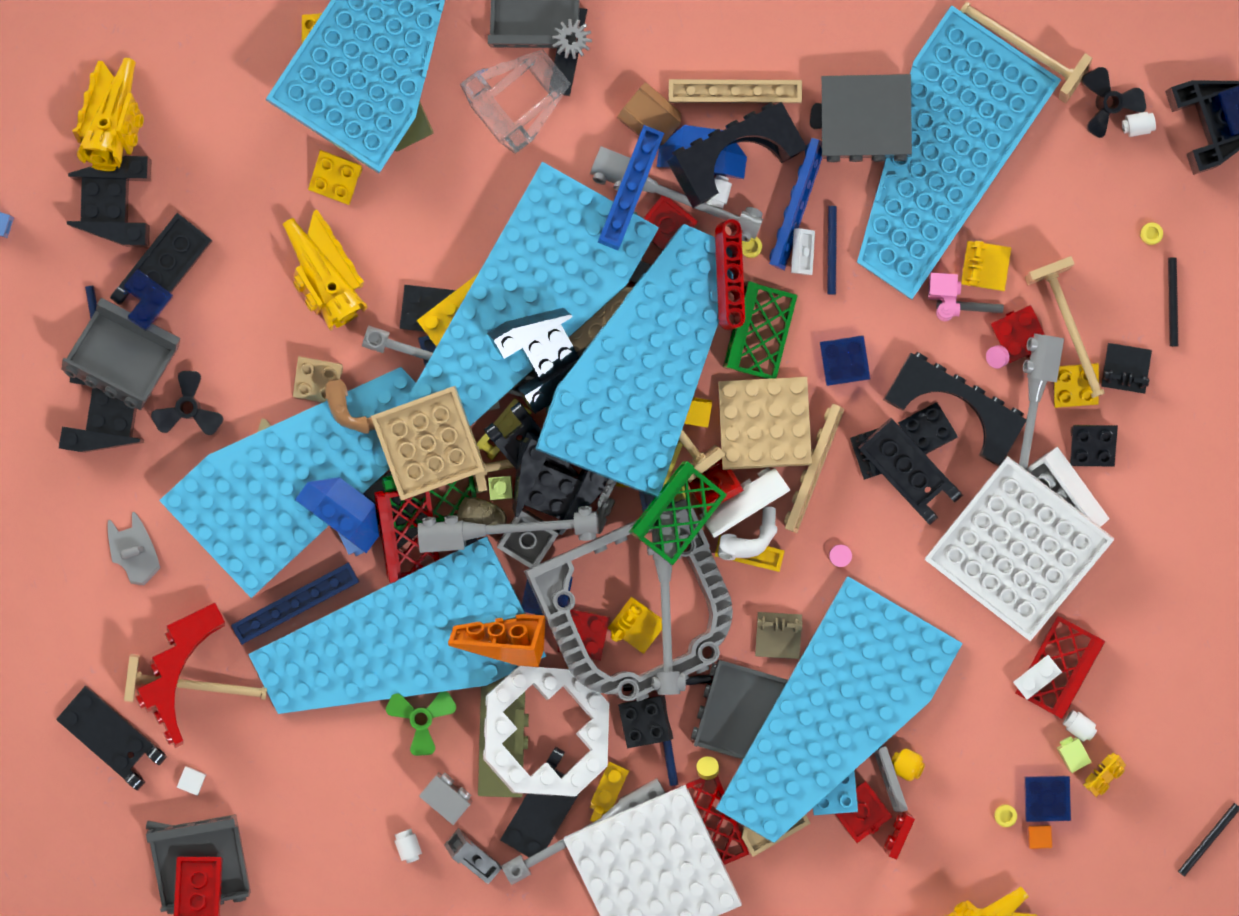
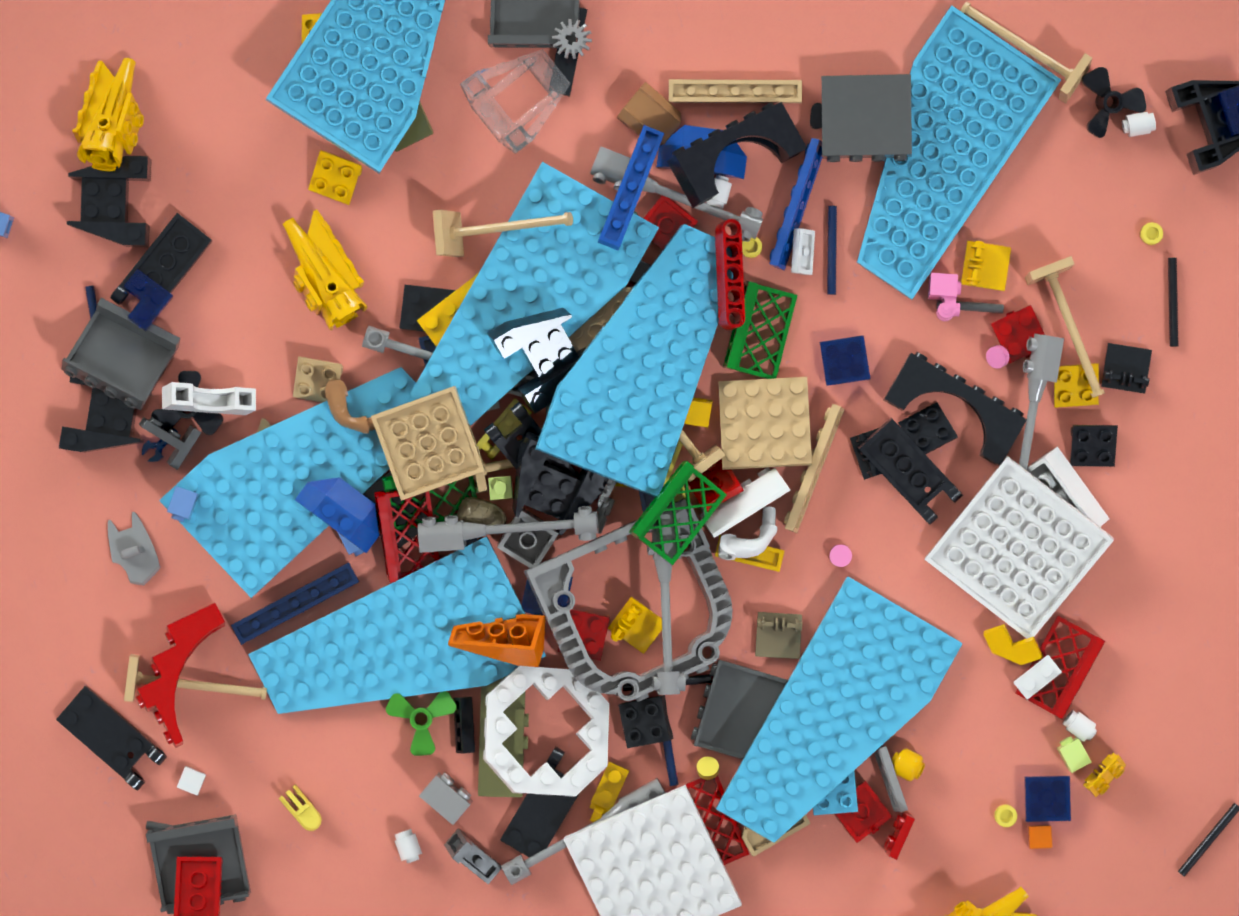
none -> dark grey bracket [139,417,201,470]
none -> bar [142,428,179,462]
none -> white arch [162,382,256,415]
none -> medium blue brick [167,486,199,522]
none -> light yellow arm [278,784,322,831]
none -> tan tile [433,210,573,257]
none -> black piece [453,697,475,754]
none -> yellow tile [983,624,1042,665]

